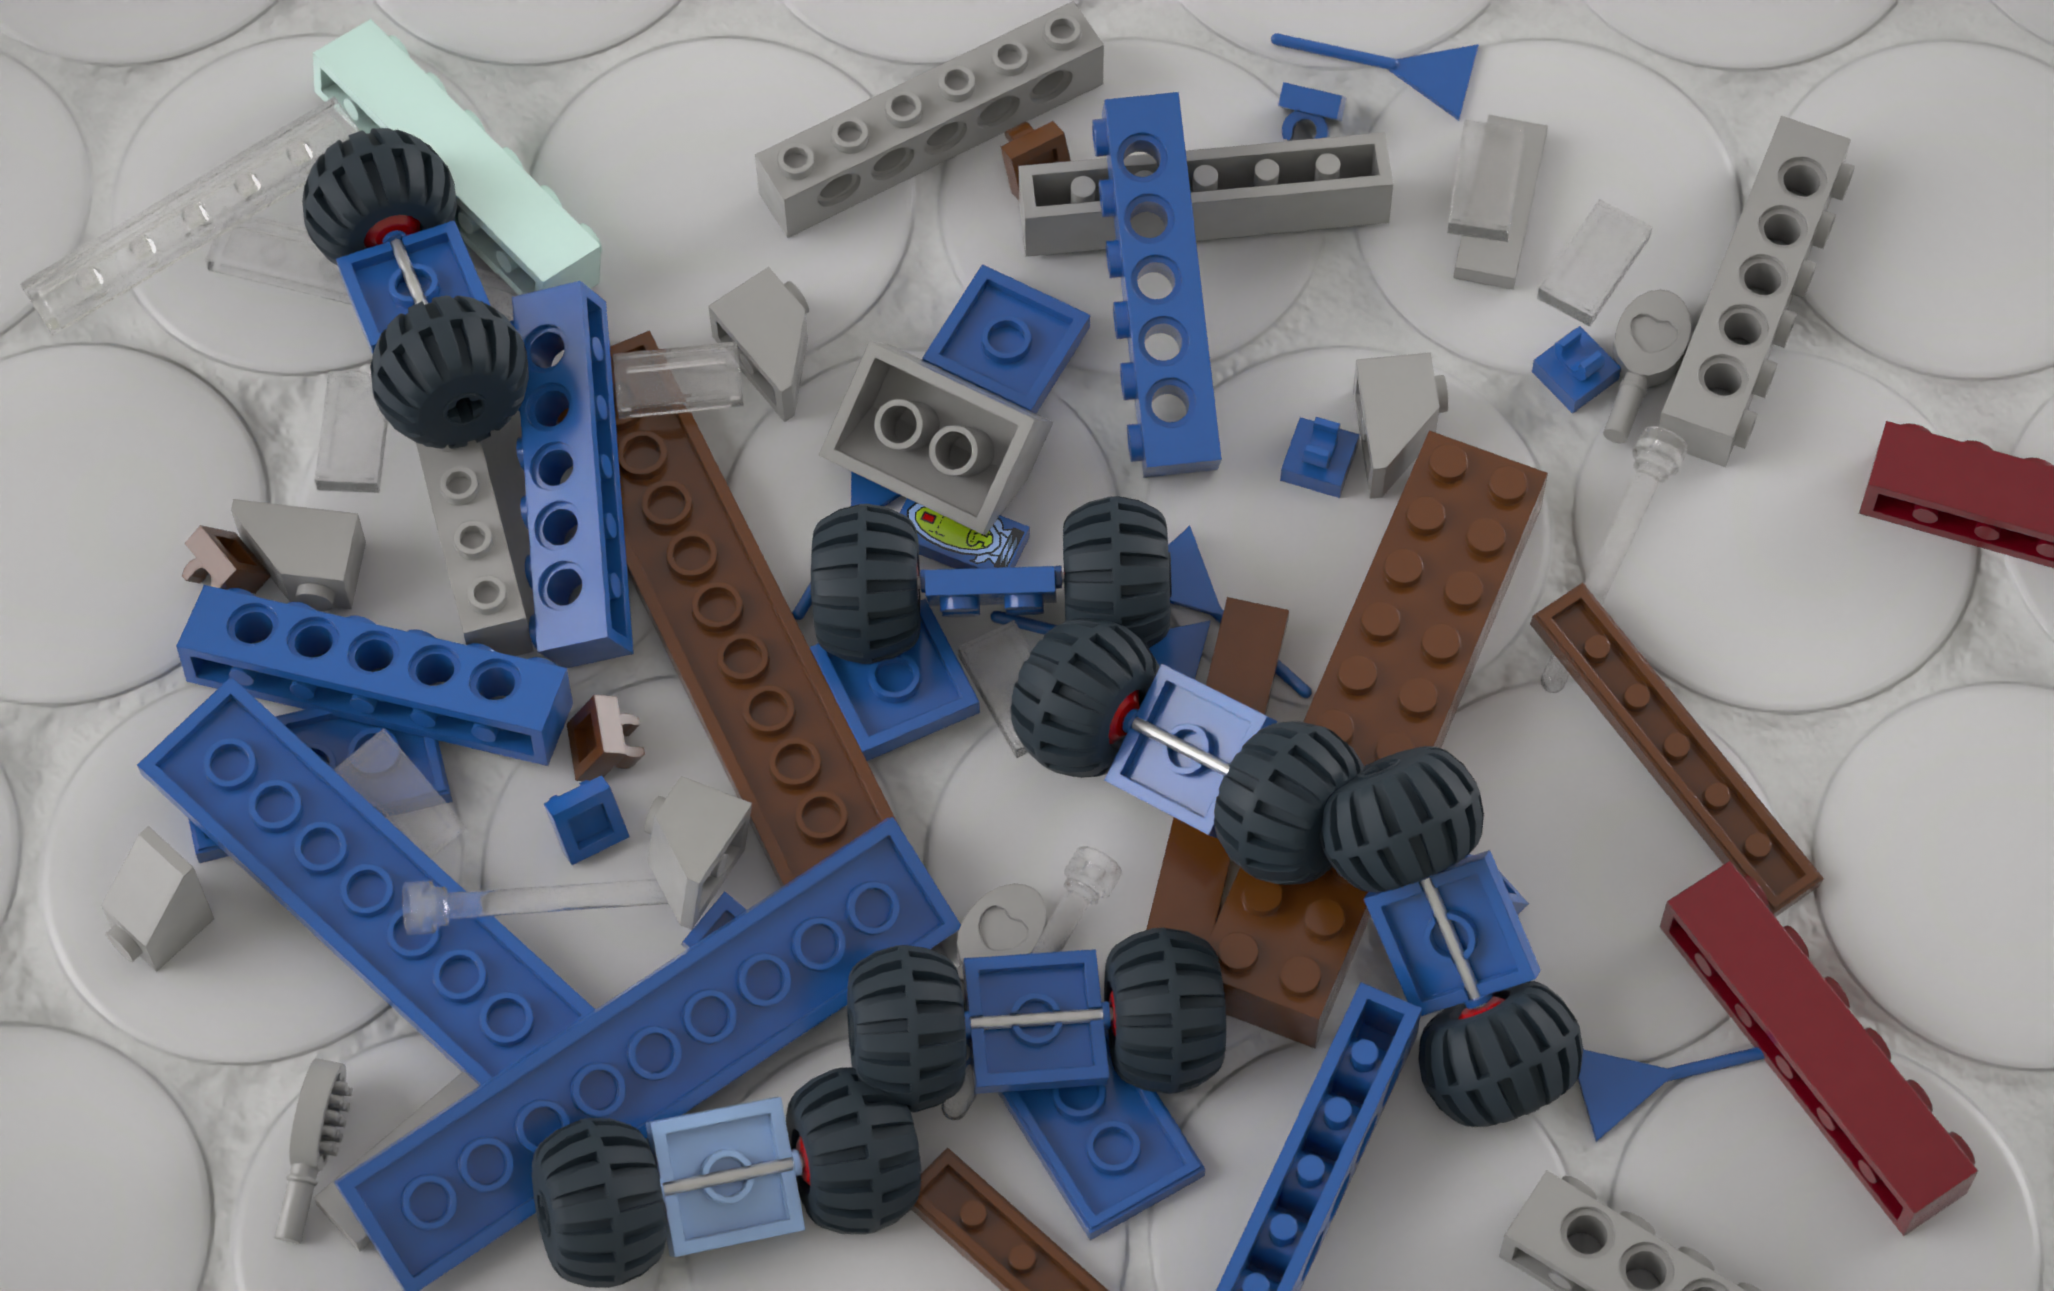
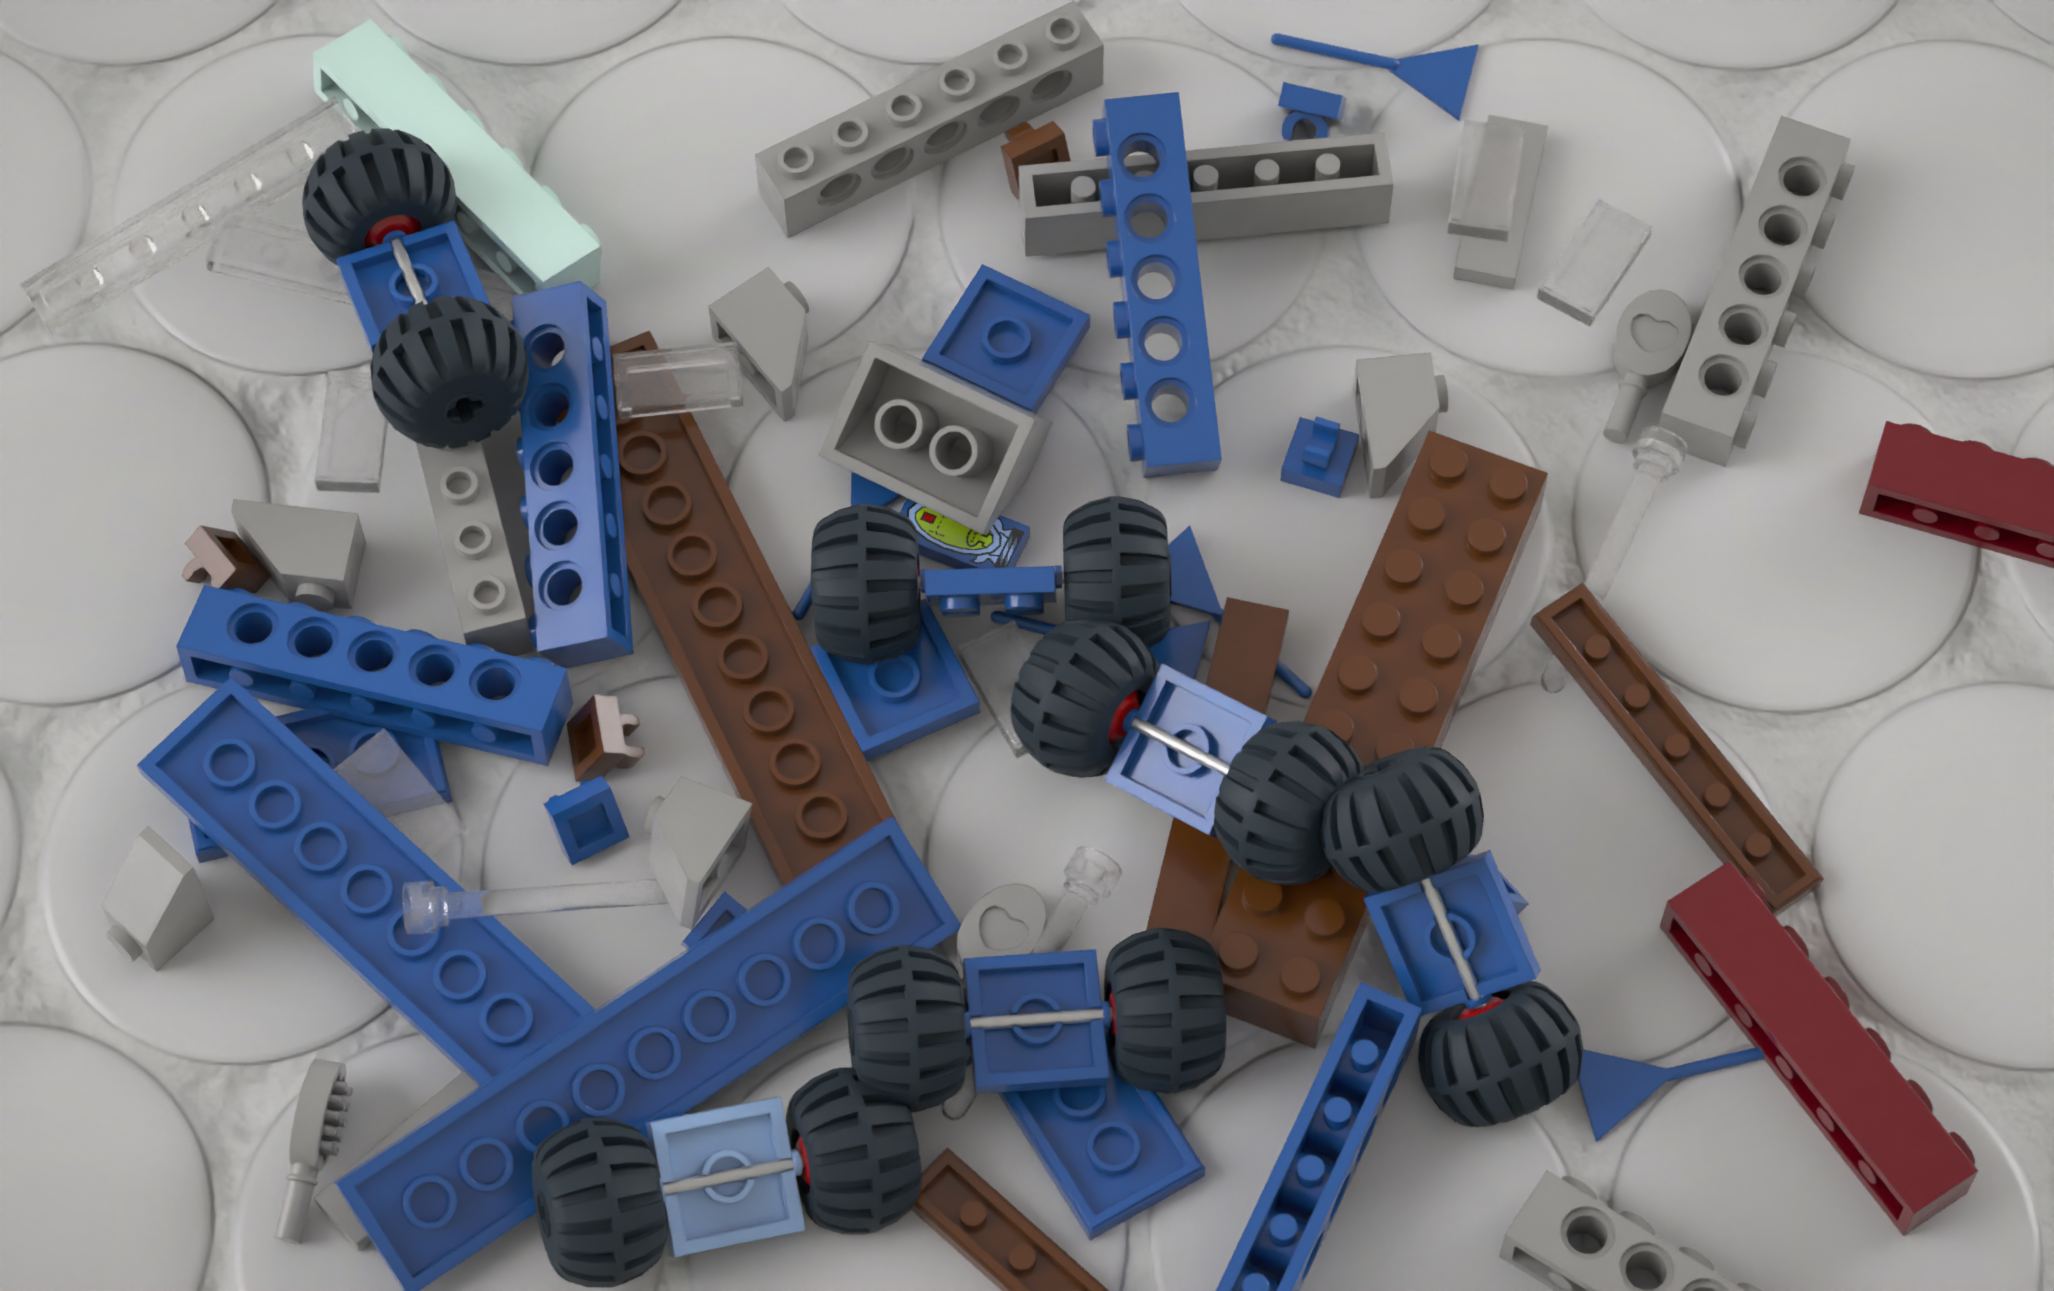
blue tile [1532,326,1621,414] -> none

